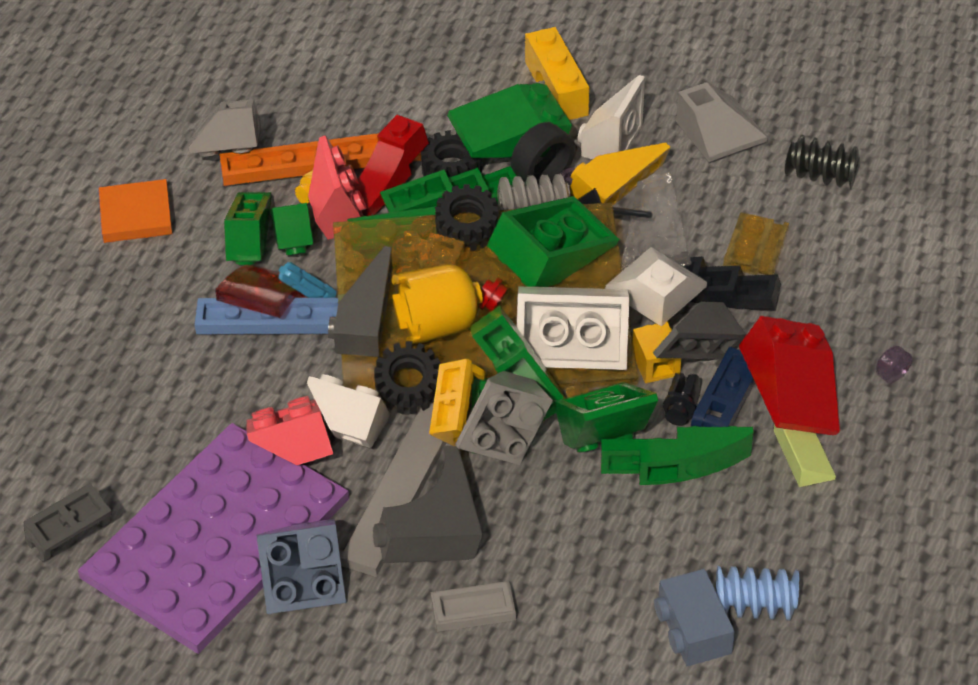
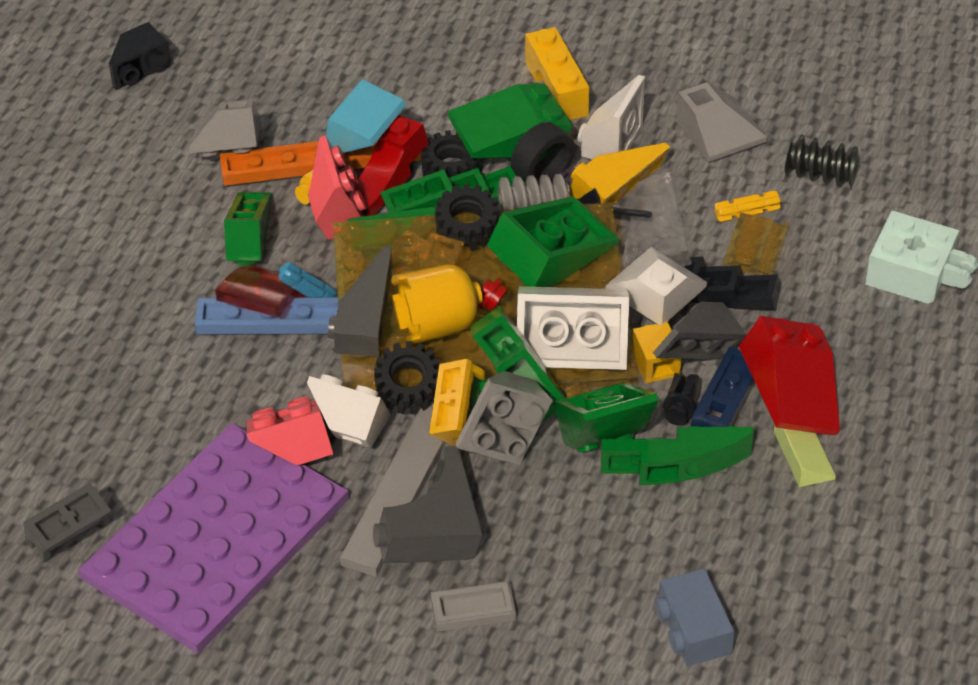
orange tile [99,179,172,243] -> none
sand blue slope [256,519,346,614] -> none
green slope [270,203,313,255] -> none
light blue piece [716,565,799,620] -> none
tile [876,346,912,384] -> none
none -> black slope [109,22,171,90]
none -> medium azure slope [326,79,407,153]
none -> yellow axle [714,190,781,222]
none -> light aqua hinge [865,211,978,304]

